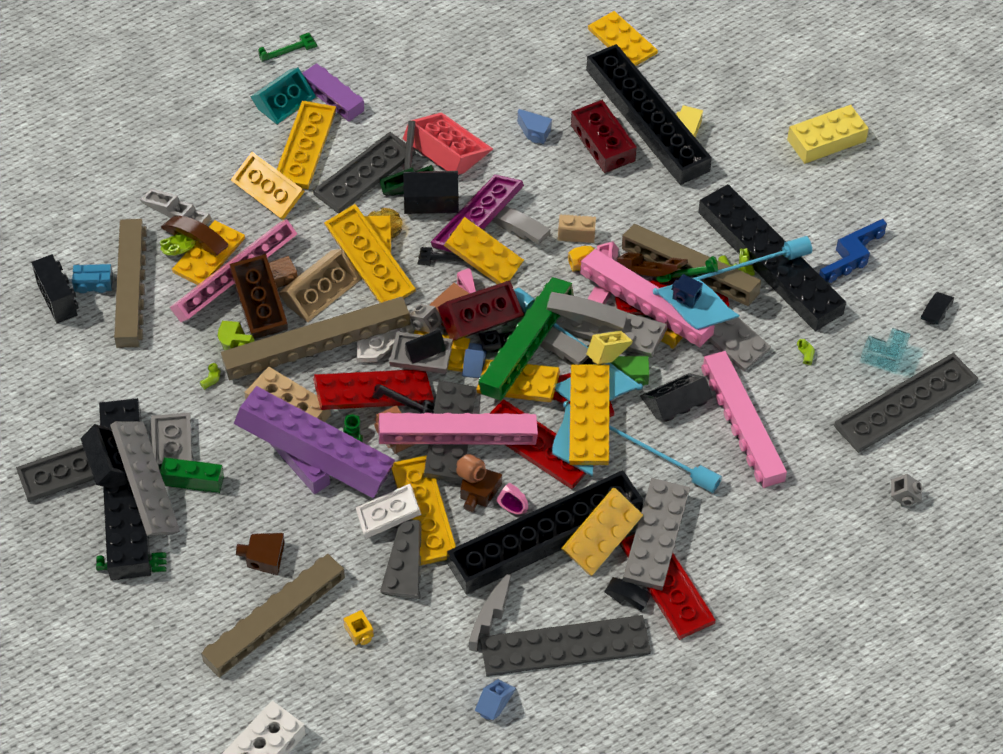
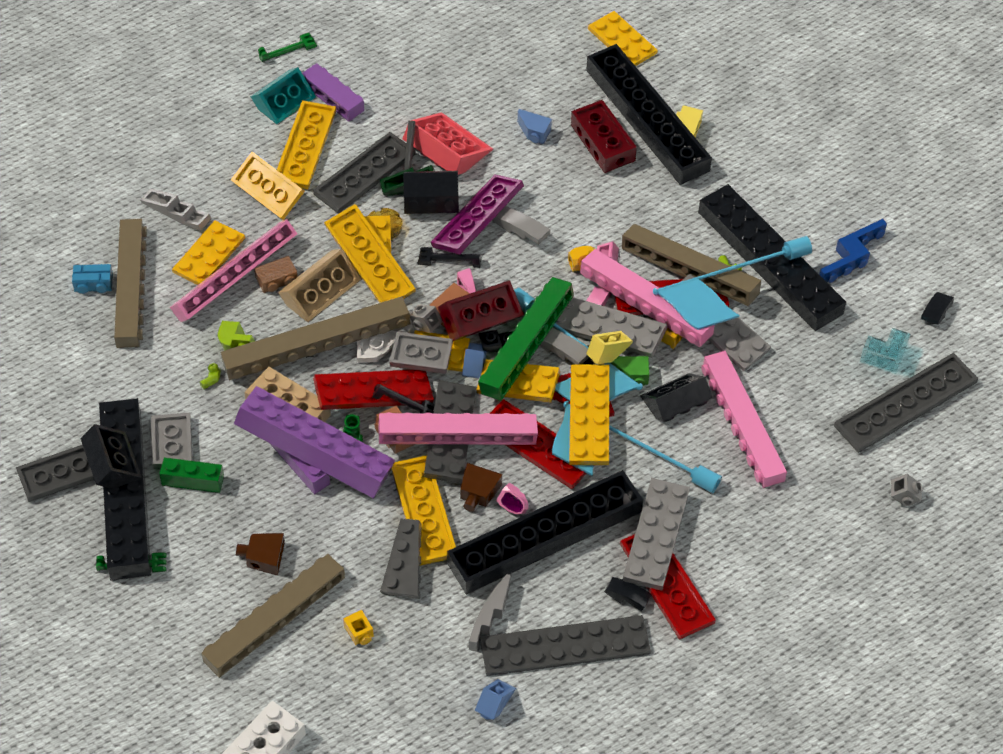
black brick [31,254,79,324] -> none
light grey plate [110,421,180,536] -> none
lime dish [160,233,196,255] -> none
reddish brown slope [161,216,228,256] -> none
reddish brown brick [230,254,288,339] -> none
white tile [356,484,421,539] -> none
black slope [405,329,446,364] -> none
yellow plate [444,217,524,284] -> none
nougat head [456,454,486,483] -> none
light grey slope [546,292,627,331] -> none
tan brick [558,214,596,243] -> none
yellow plate [561,488,643,576] -> none
reddish brown slope [617,252,688,276] -> none
green hinge [657,256,718,283] -> none
dark blue brick [671,274,703,308] -> none
lime dish [739,248,755,277] -> none
light yellow brick [787,105,869,164] -> none
lime arm [797,339,815,366] -> none

